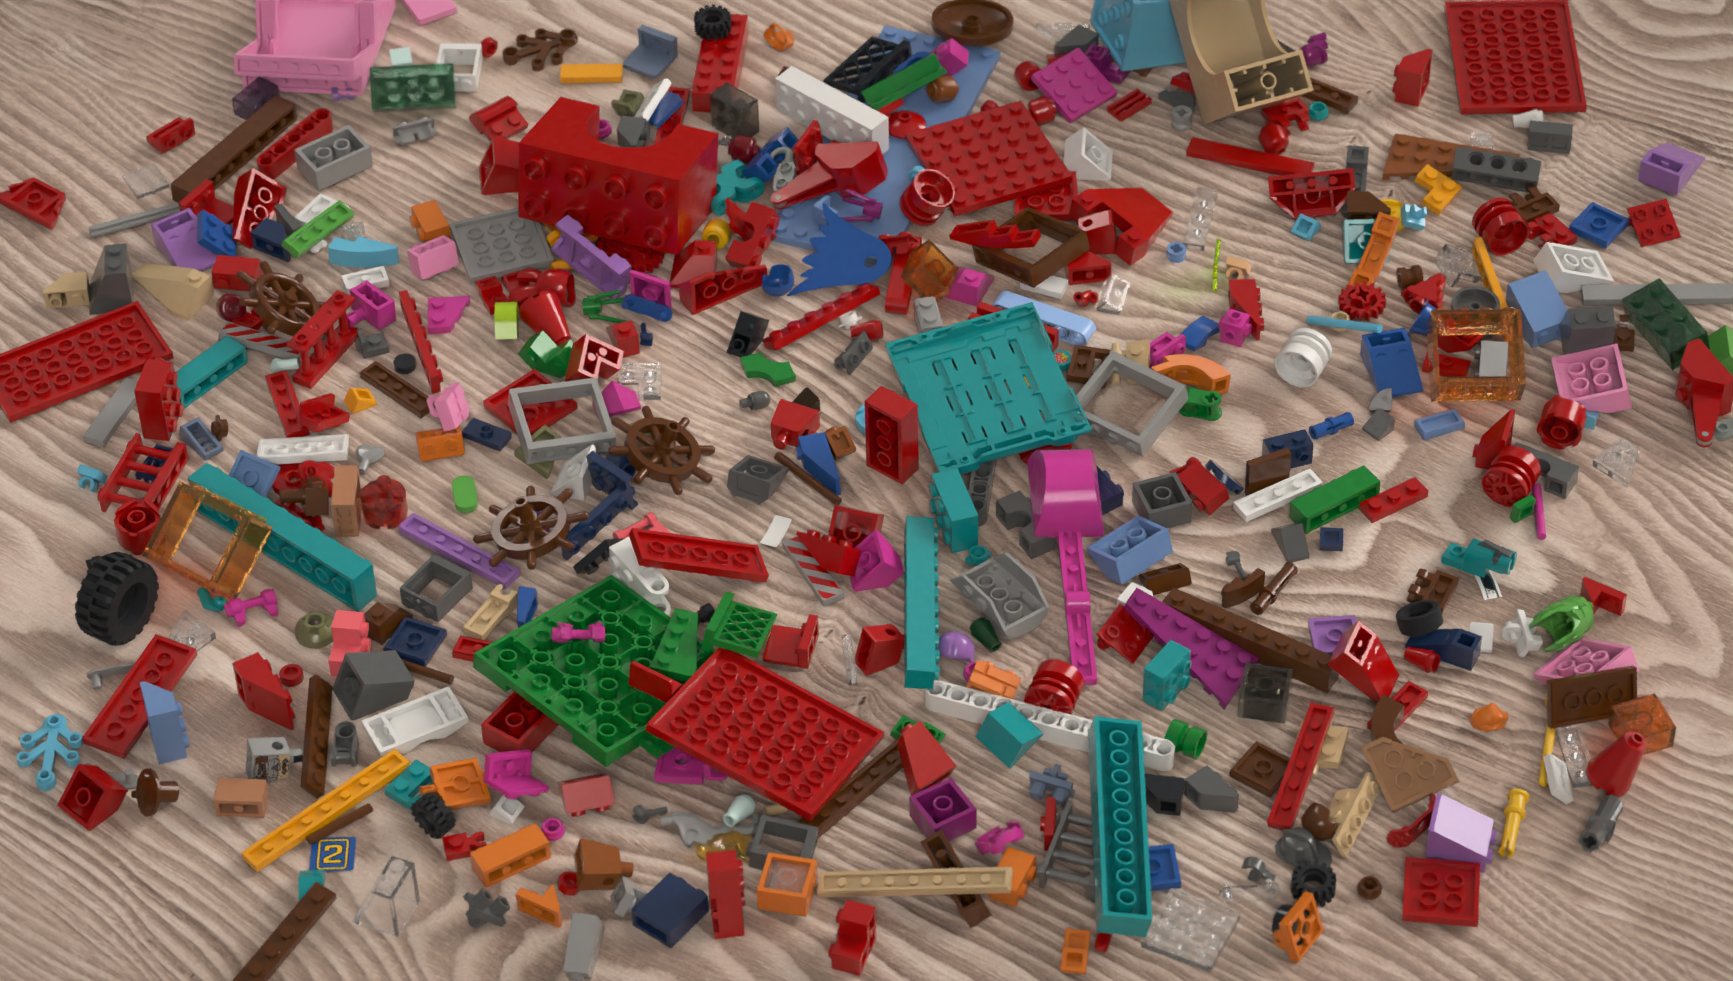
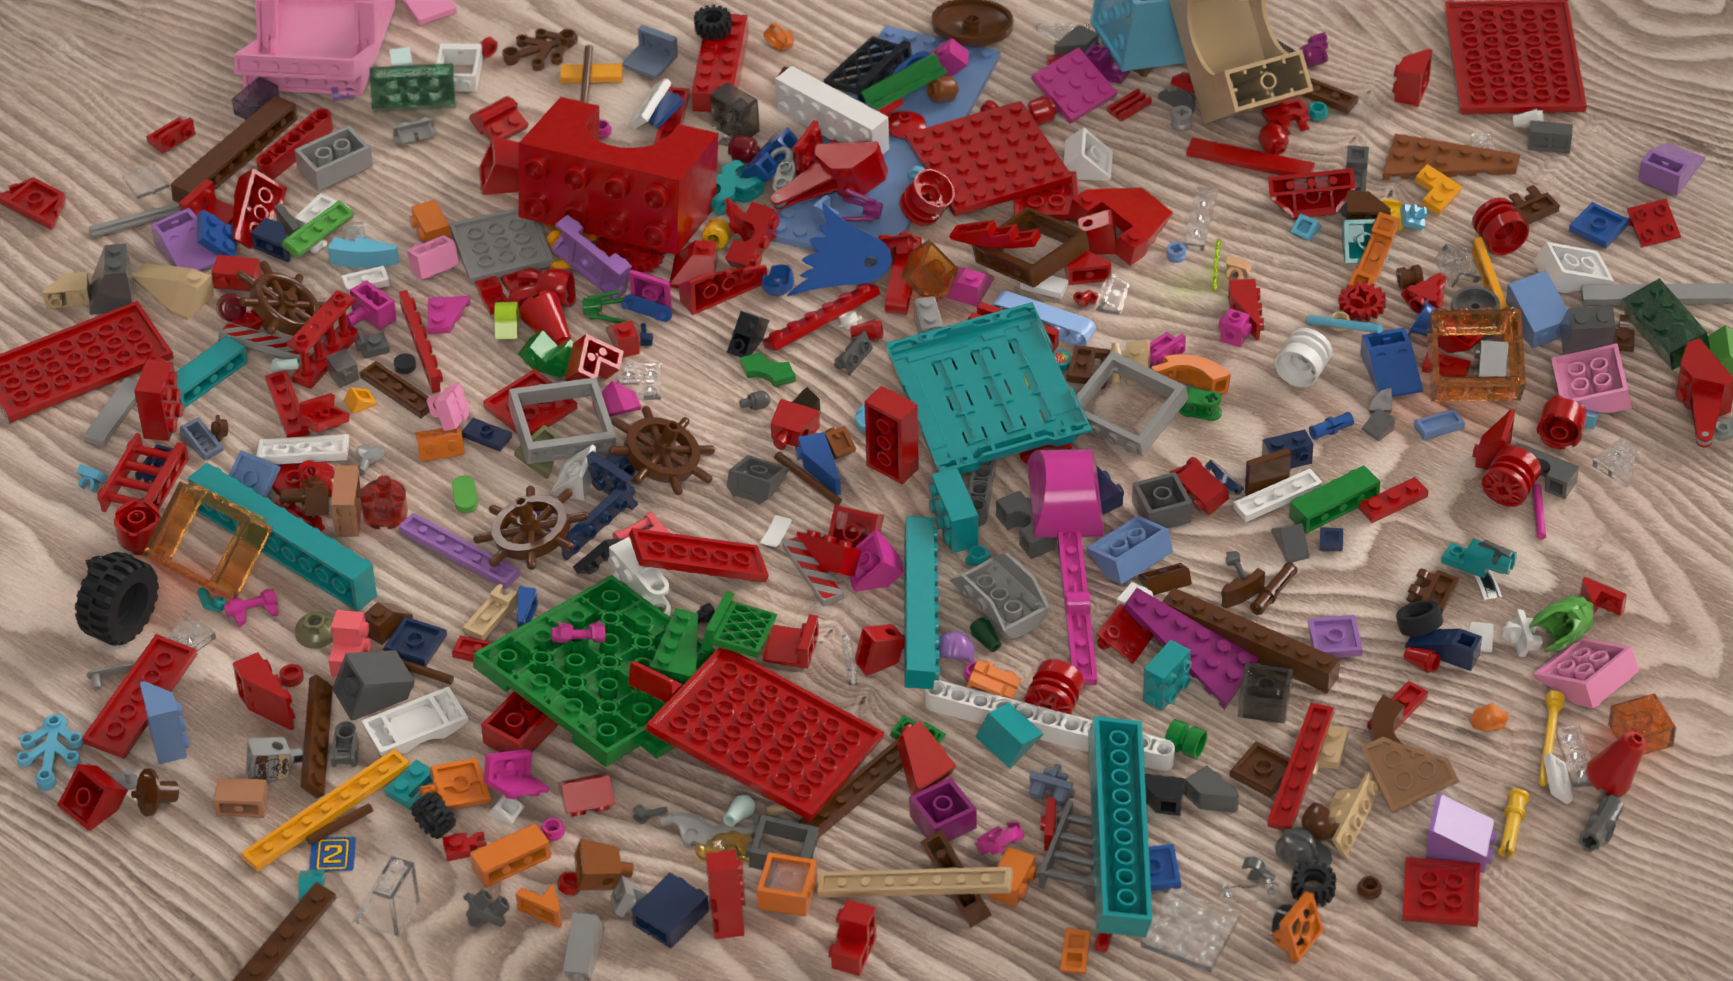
dark grey window [400,554,473,622] -> none
olive bracket [611,89,644,117] -> none
dark grey slope [617,116,650,148] -> none
dark pink plate [654,748,728,784] -> none
red head [1014,61,1041,91] -> none
blue slope [1180,316,1220,351] -> none
red slope [1328,620,1399,703] -> none
red piece [1387,794,1436,848] -> none
dark grey brick [1451,147,1541,192] -> none
green tile [1509,494,1536,523] -> none
red plate [1528,212,1578,249] -> none
reddish brown tile [1547,665,1637,729] -> none
none -> flat silver brick [326,348,359,388]
none -> reddish brown bar [580,45,593,103]

